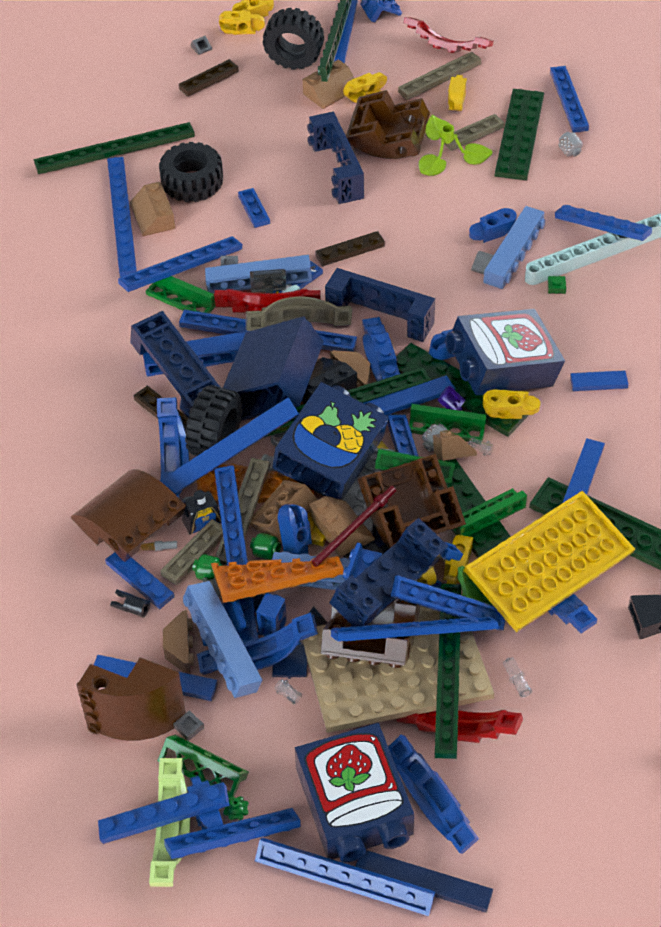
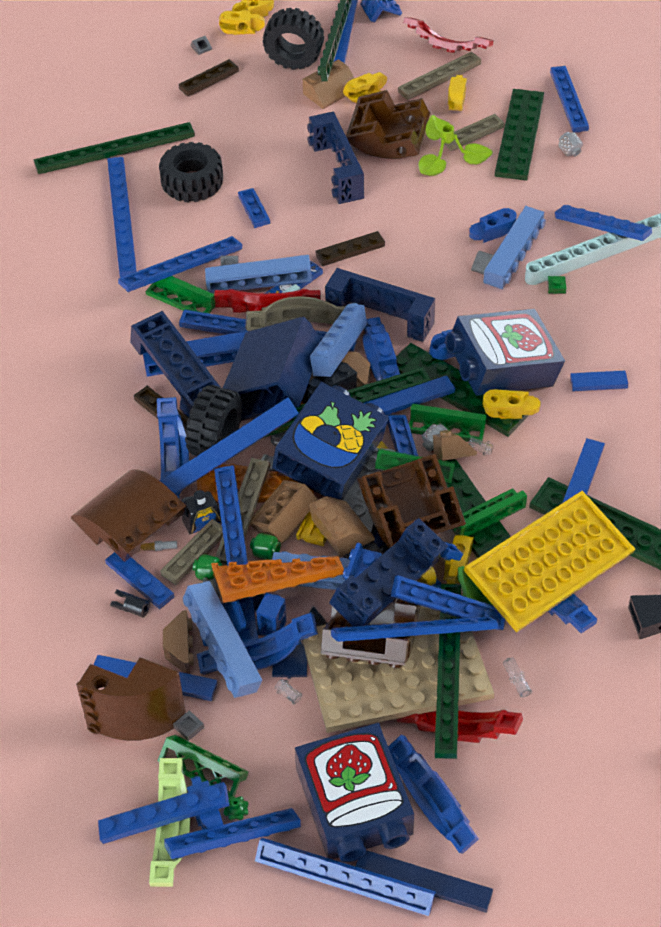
medium nougat slope [130,182,175,236] -> none
clear smoke hinge [250,269,286,294] -> none
blue piece [278,504,312,555] -> none
dark red bar [311,486,396,567] -> none
dark purple bracket [438,385,465,411] -> none
none -> medium blue brick [310,303,367,377]

